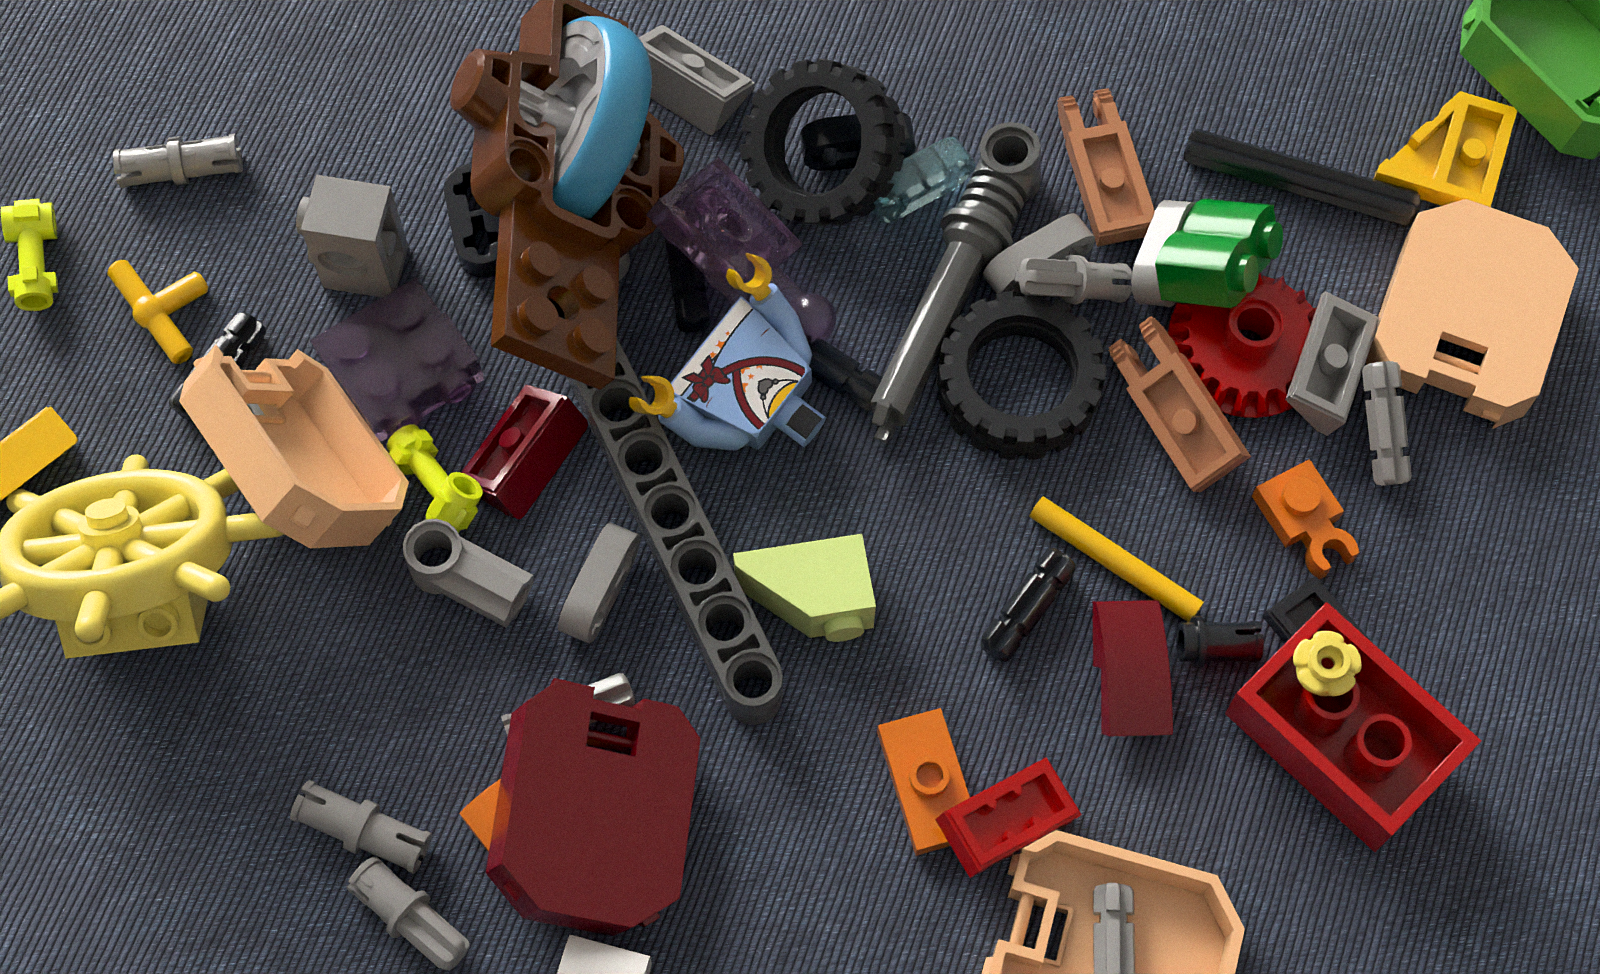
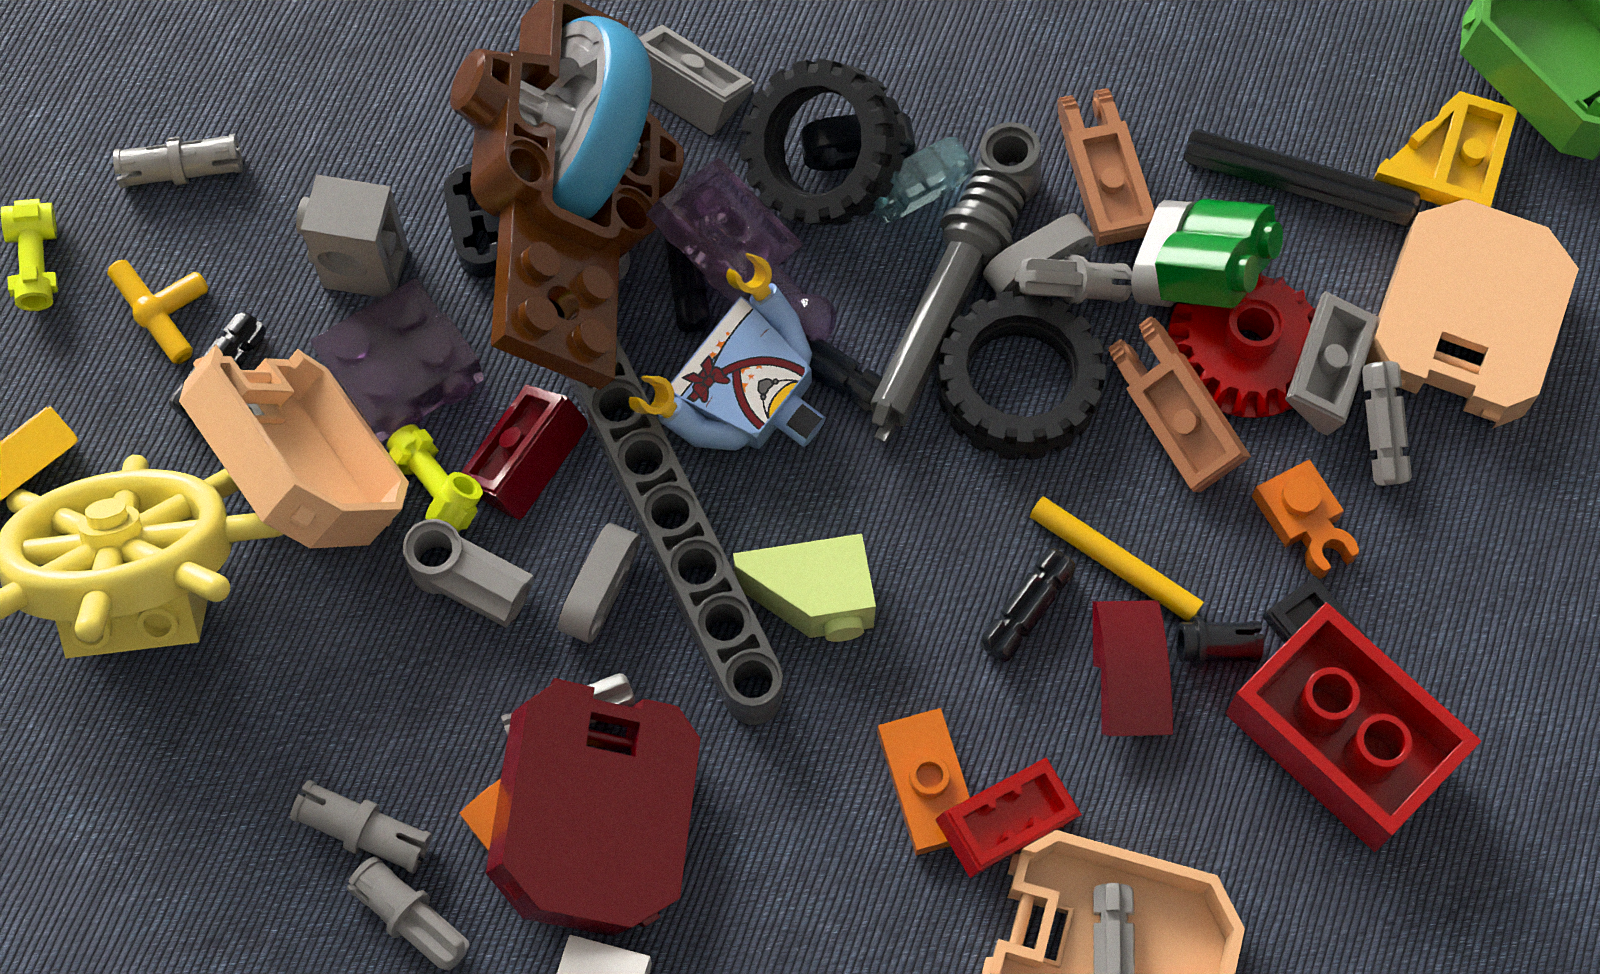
light yellow plate [1293,631,1362,696] -> none

